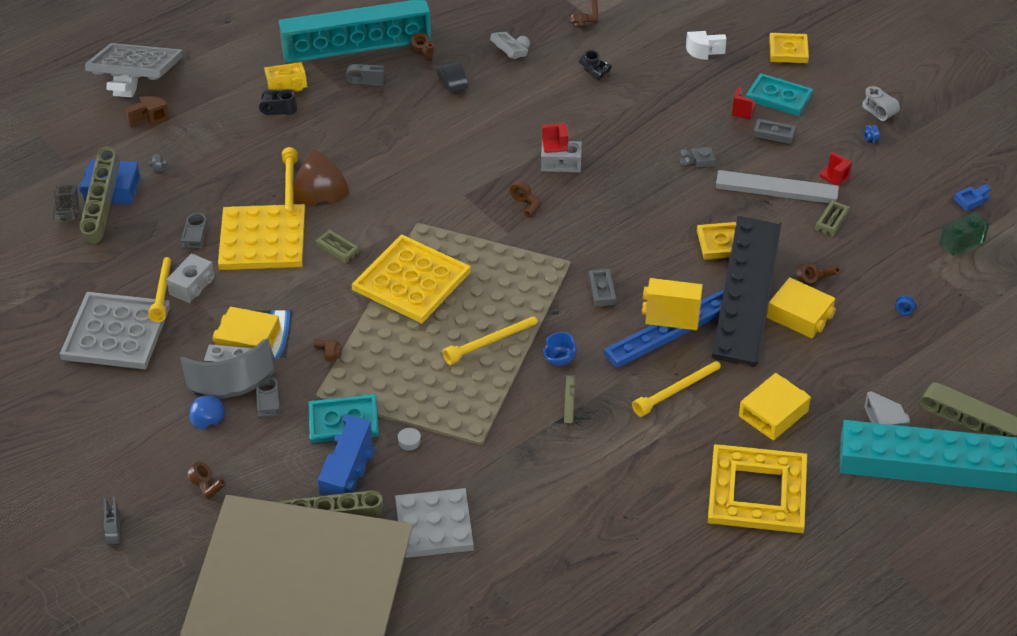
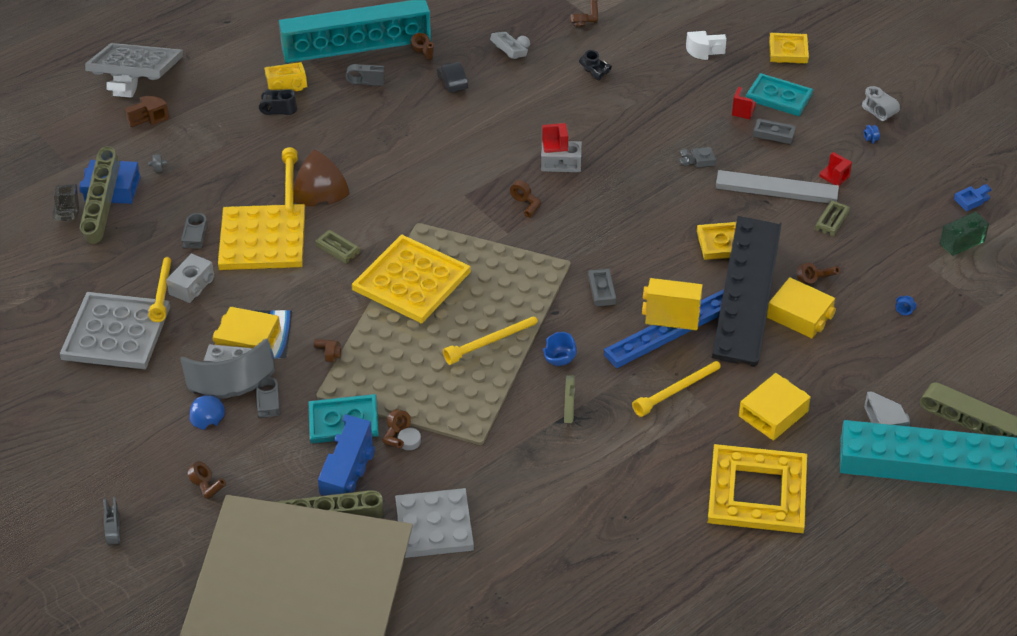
none -> reddish brown plate [382,409,411,449]

